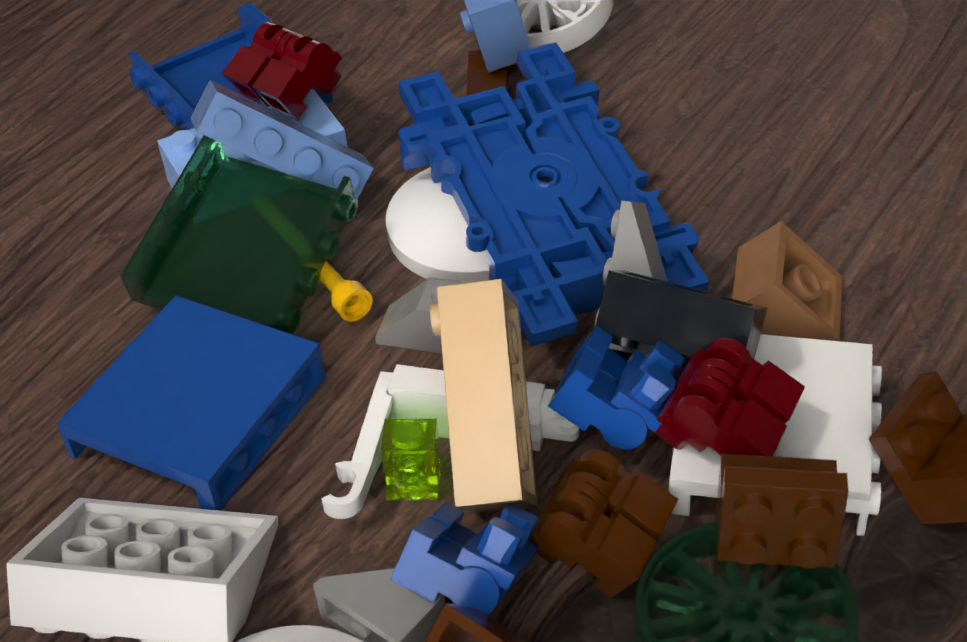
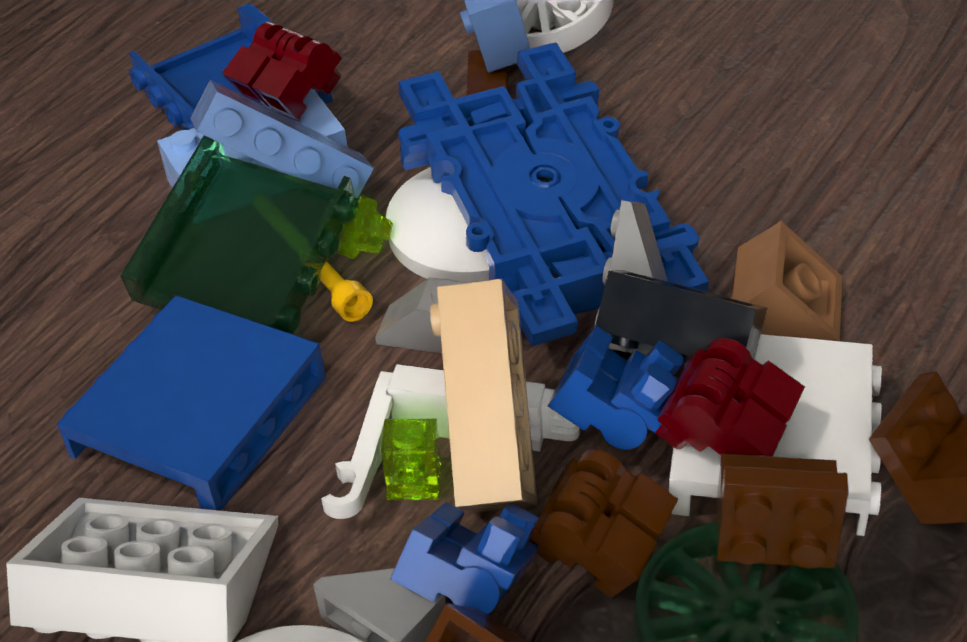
none -> clear neon green tile [338,195,393,259]

